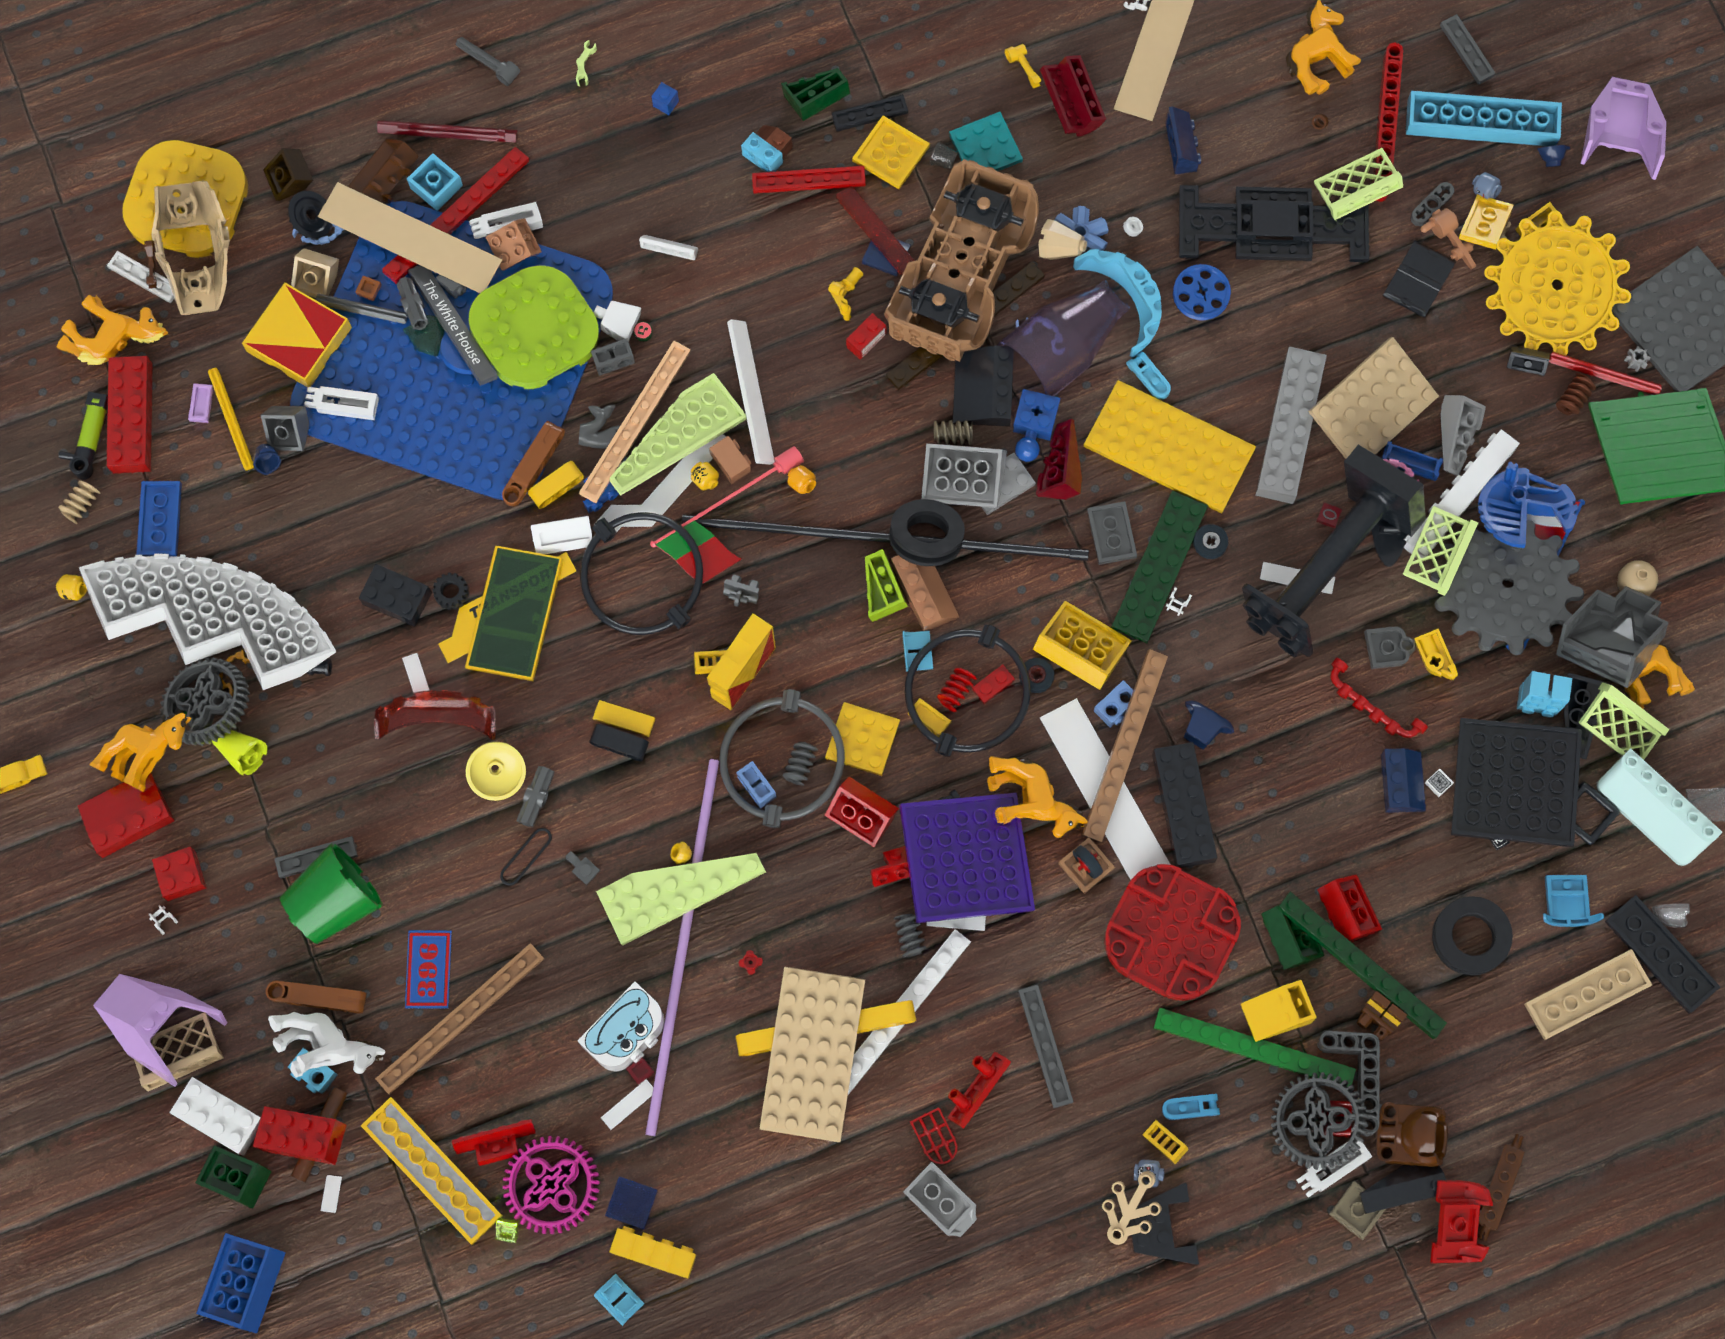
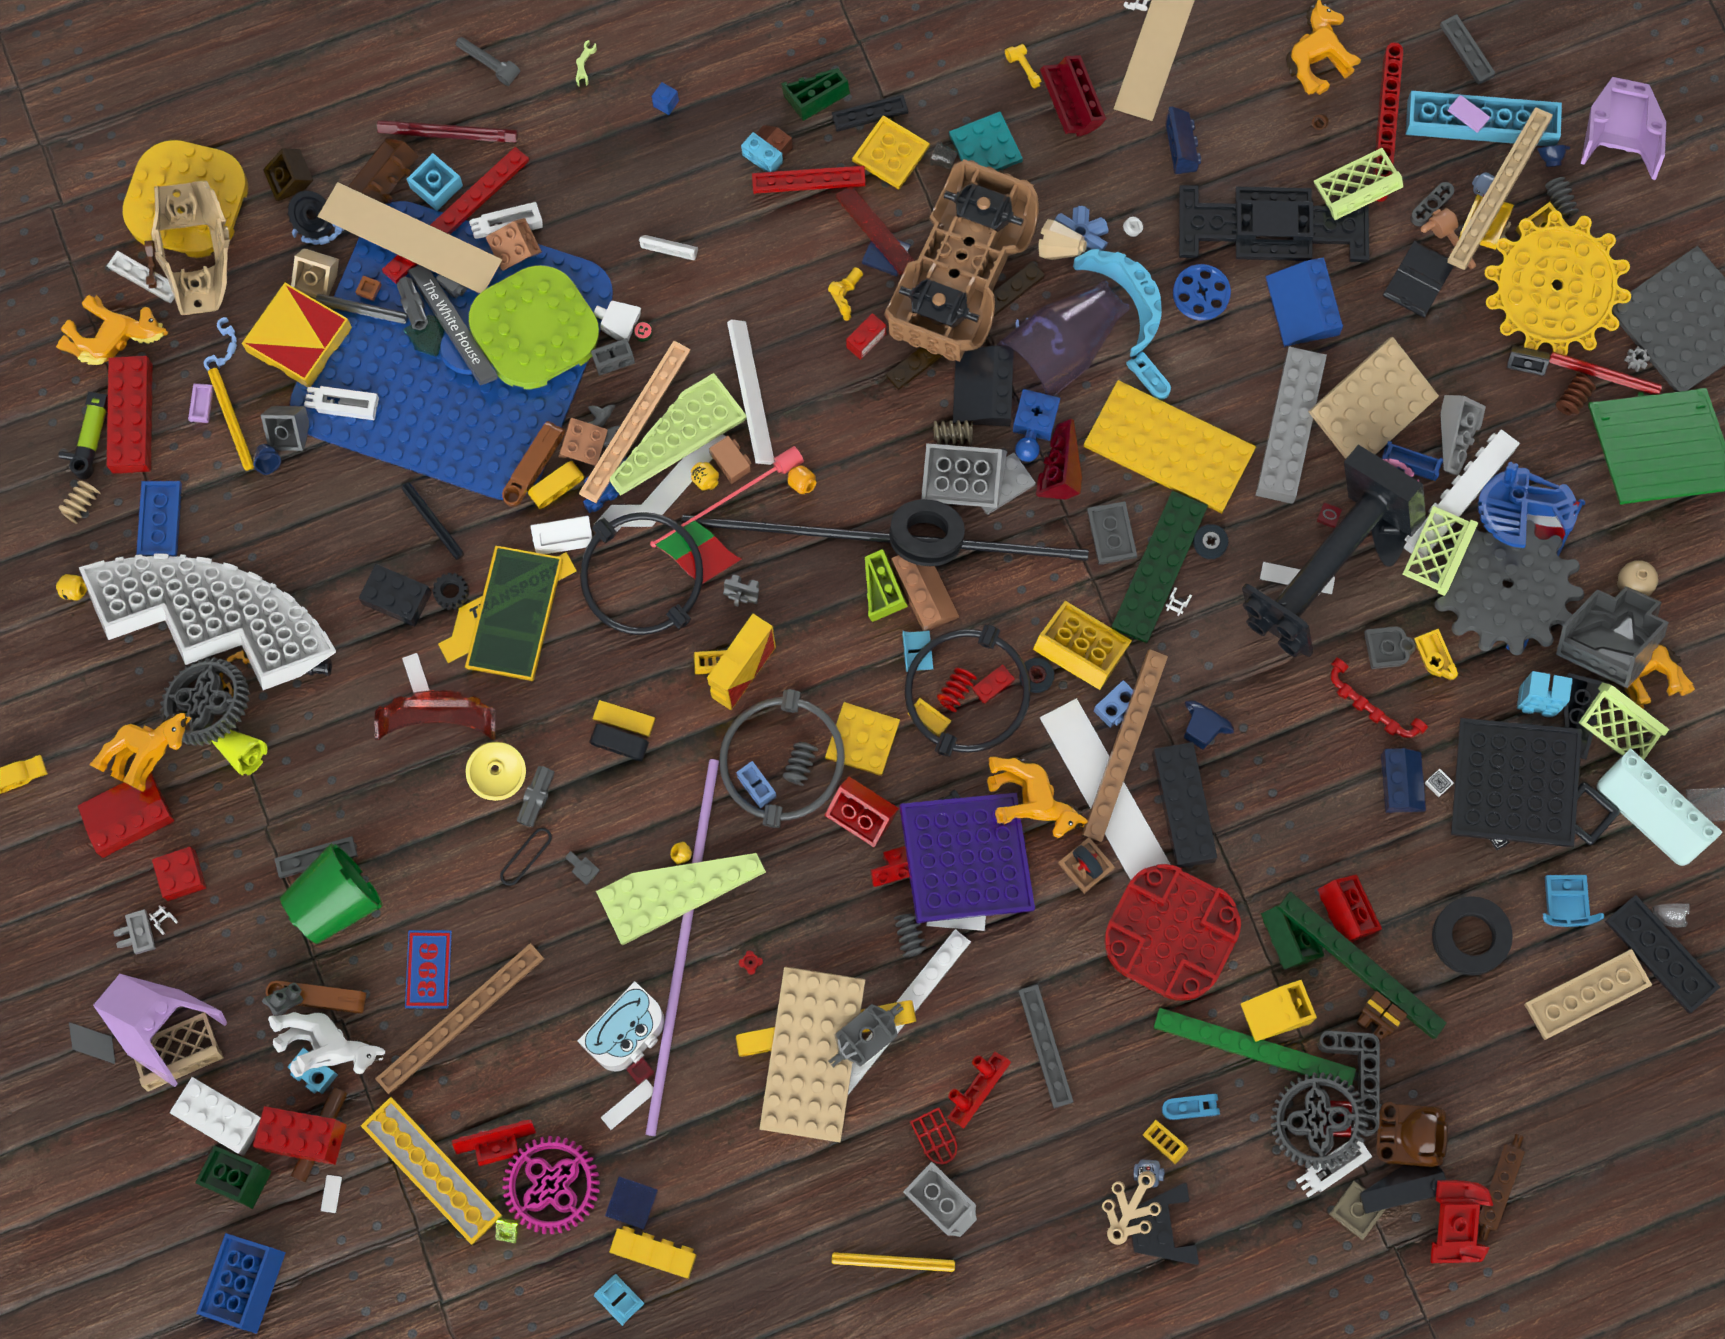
none -> dark grey sticker [69,1022,115,1064]
none -> light grey hinge [113,909,156,955]
none -> light blue piece [204,317,237,371]
none -> dark grey hips [262,983,304,1016]
none -> black axle [401,482,464,560]
none -> nougat bracket [558,418,608,466]
none -> dark grey plate [828,1003,904,1068]
none -> yellow axle [832,1252,955,1272]
none -> blue slope [1266,257,1343,347]
none -> tan plate [1447,107,1553,270]
none -> lavender tile [1448,95,1490,133]
none -> dark grey piece [1545,177,1579,219]

